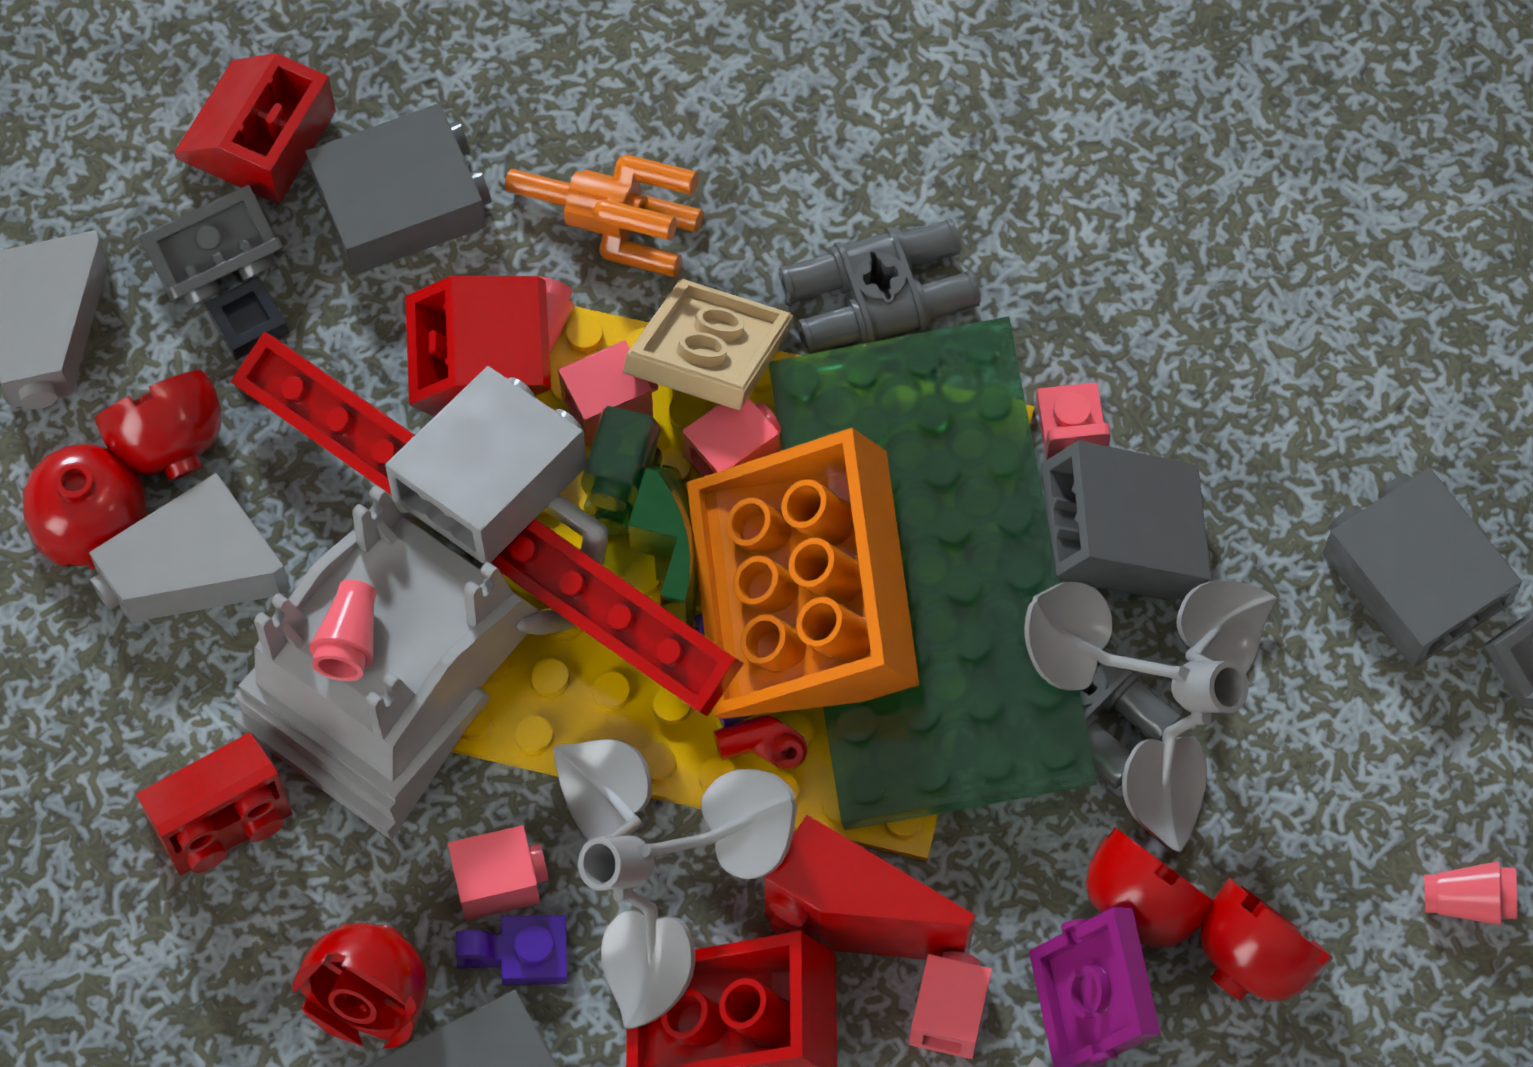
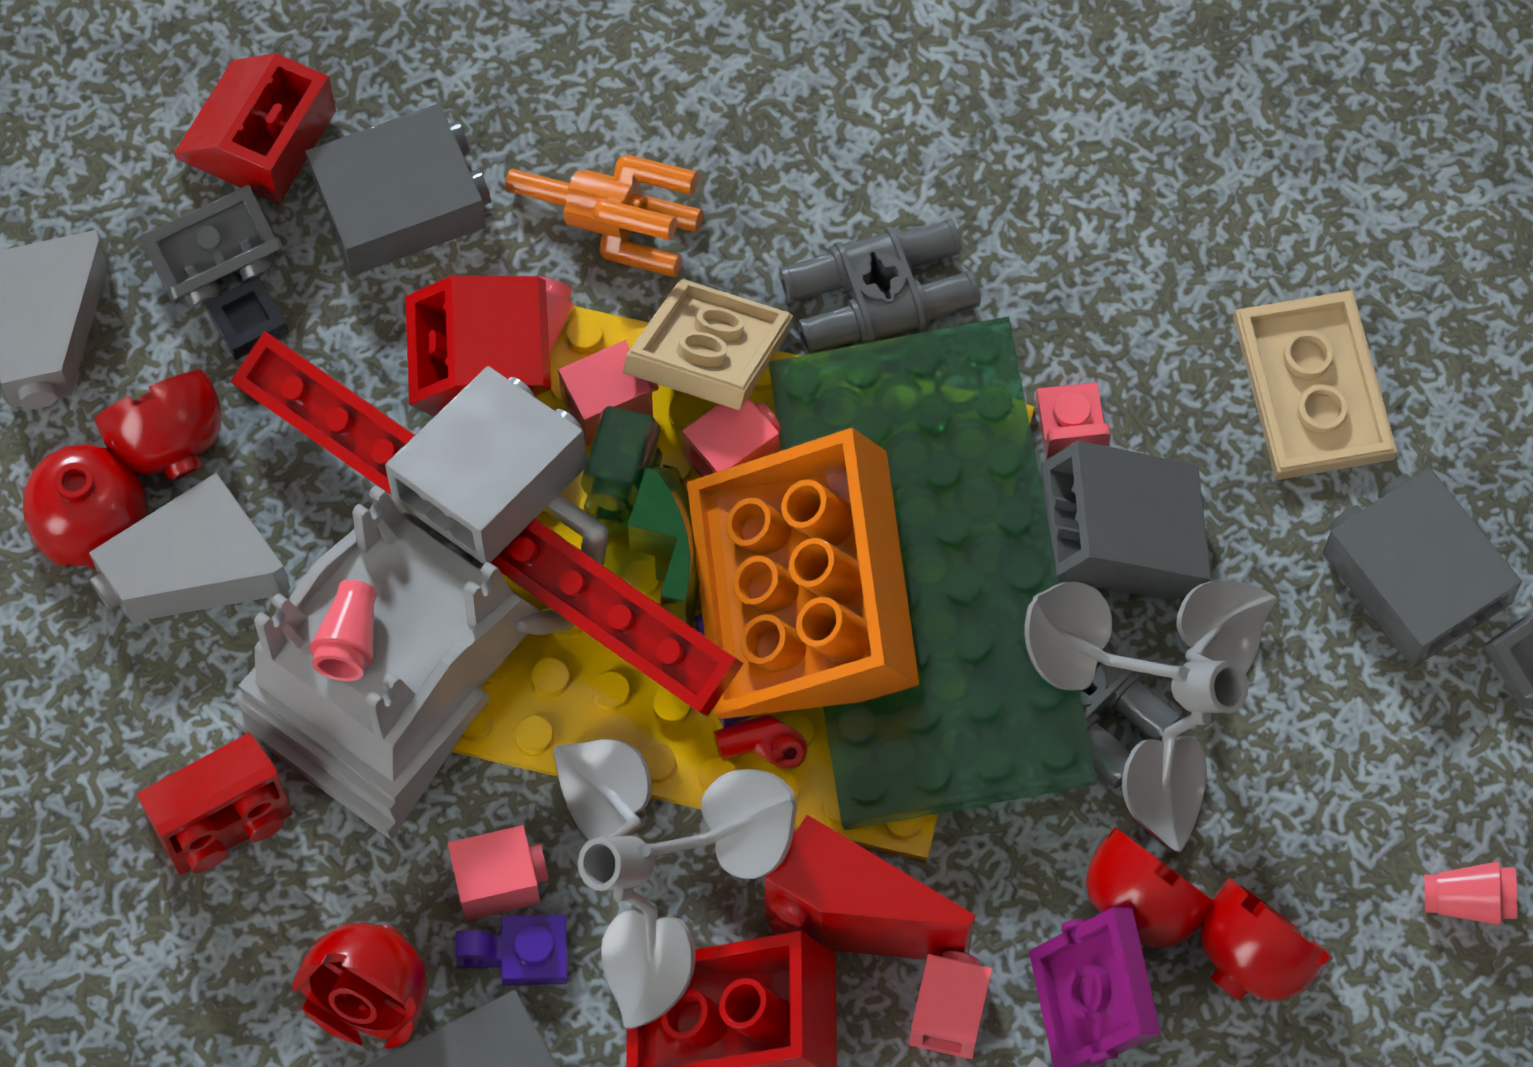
none -> tan tile [1233,290,1397,480]

